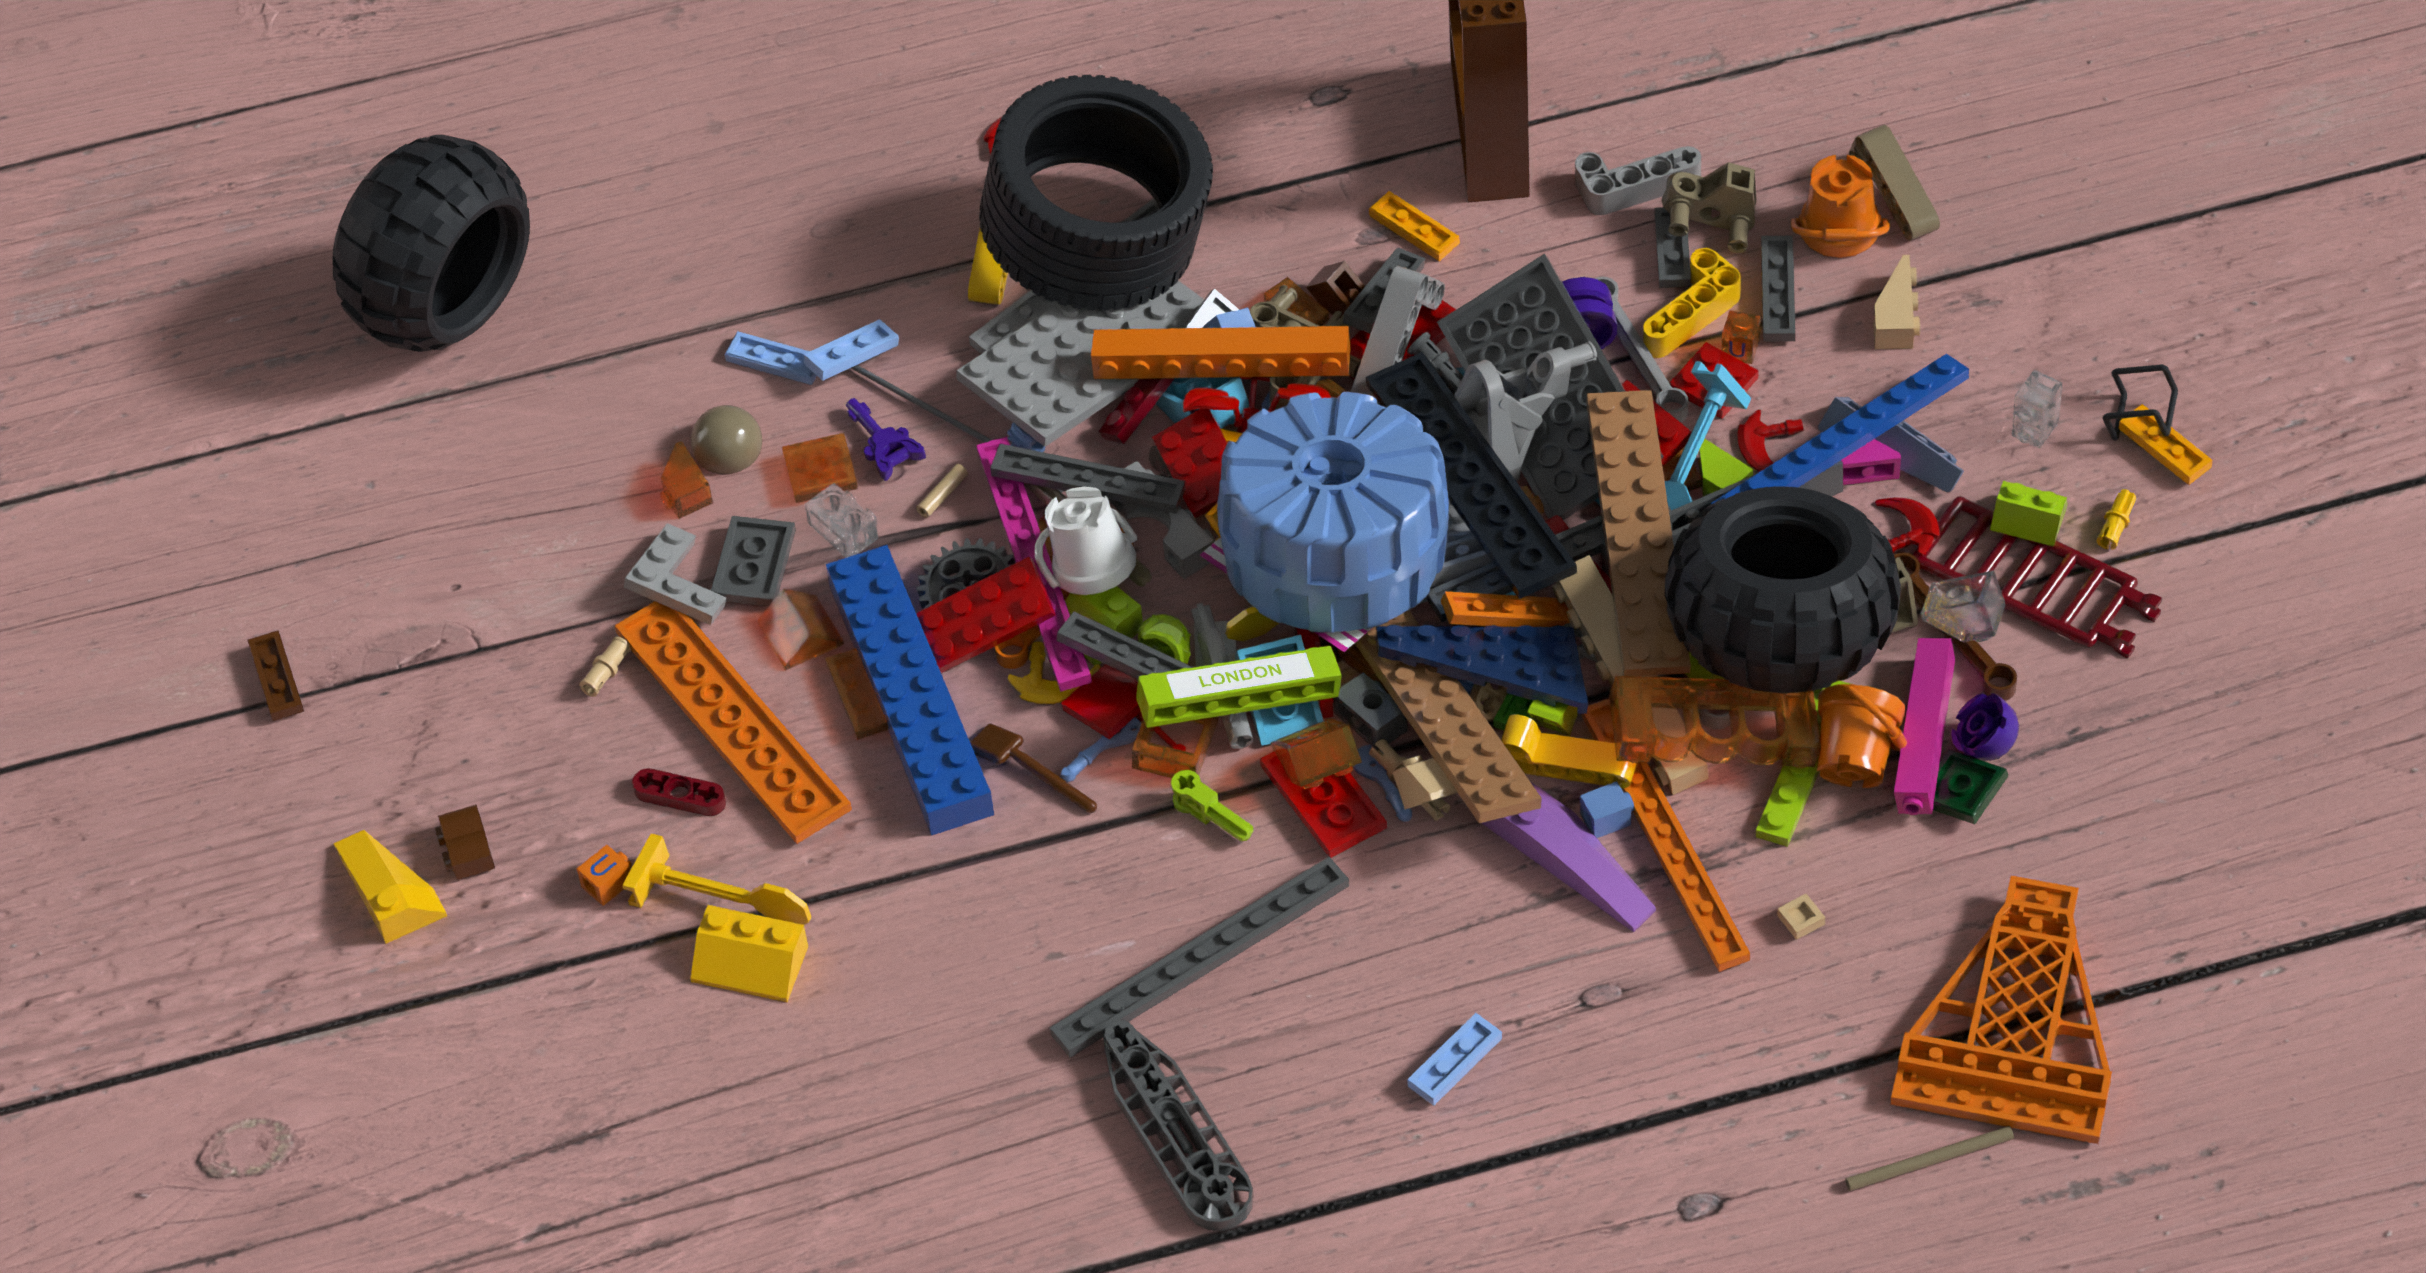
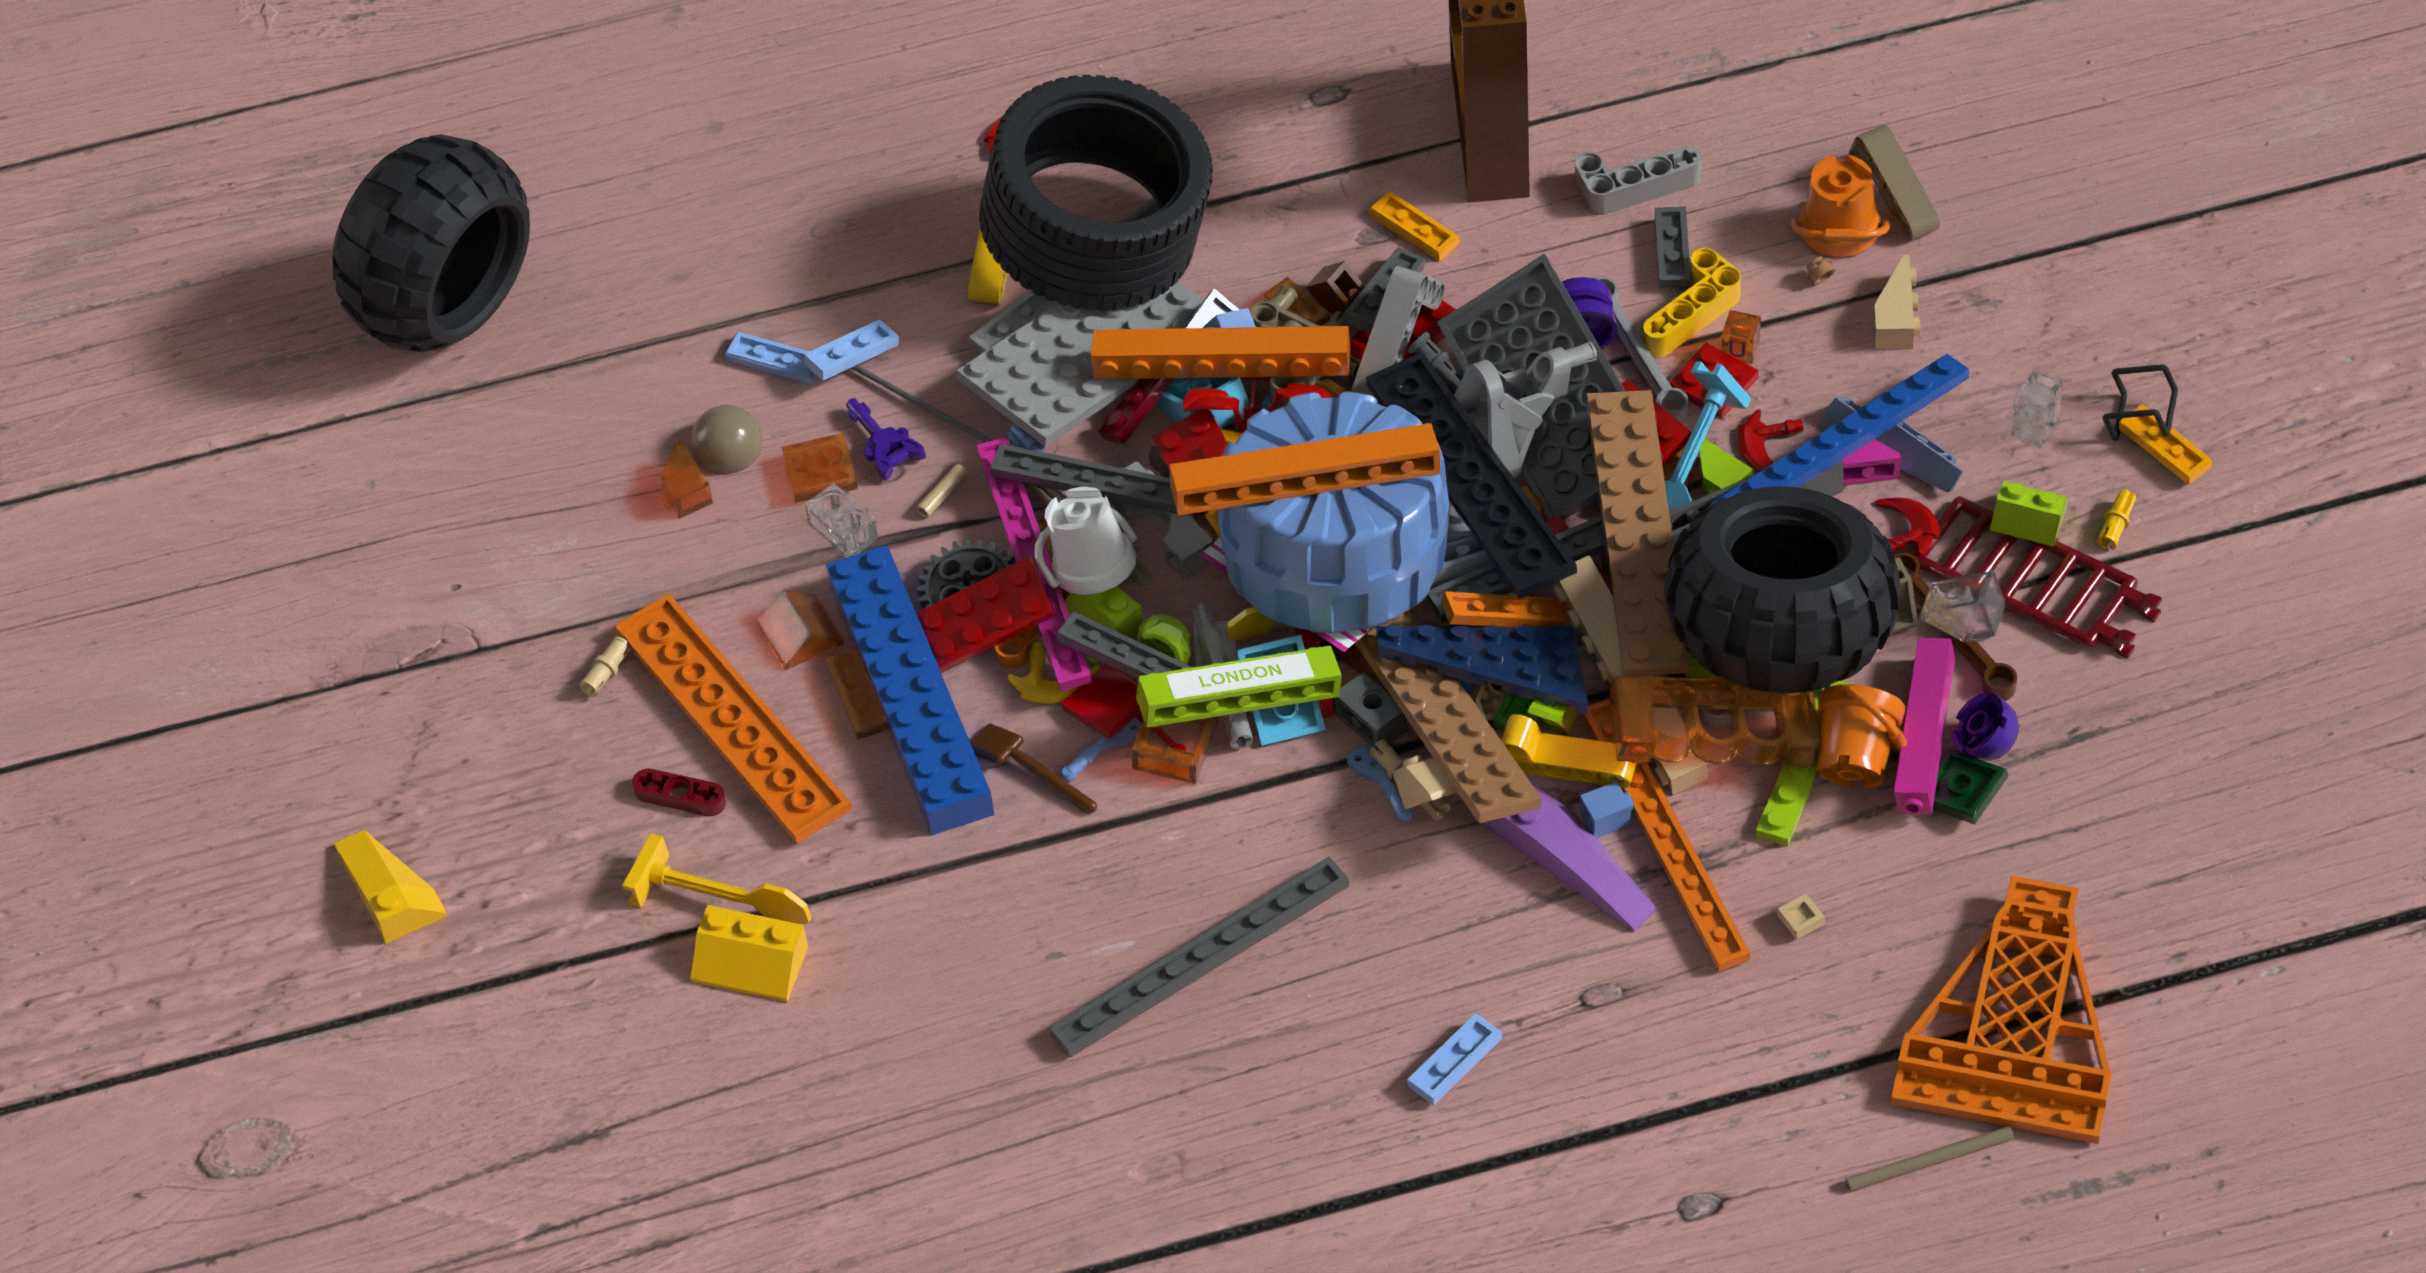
reddish brown plate [247,630,304,721] -> none
reddish brown brick [434,804,495,880] -> none
orange brick [577,845,632,906] -> none
light grey plate [624,523,727,625] -> none
dark grey plate [711,516,796,607] -> none
dark grey beam [1103,1020,1254,1231] -> none
lime connector [1171,770,1254,842] -> none
red plate [1260,729,1387,858] -> none
clear orange slope [1271,718,1362,789] -> none
dark tan piece [1661,162,1757,253] -> none
dark grey plate [1761,236,1796,342] -> none
none -> orange brick [1169,423,1440,516]
none -> medium nougat plate [1806,256,1835,285]

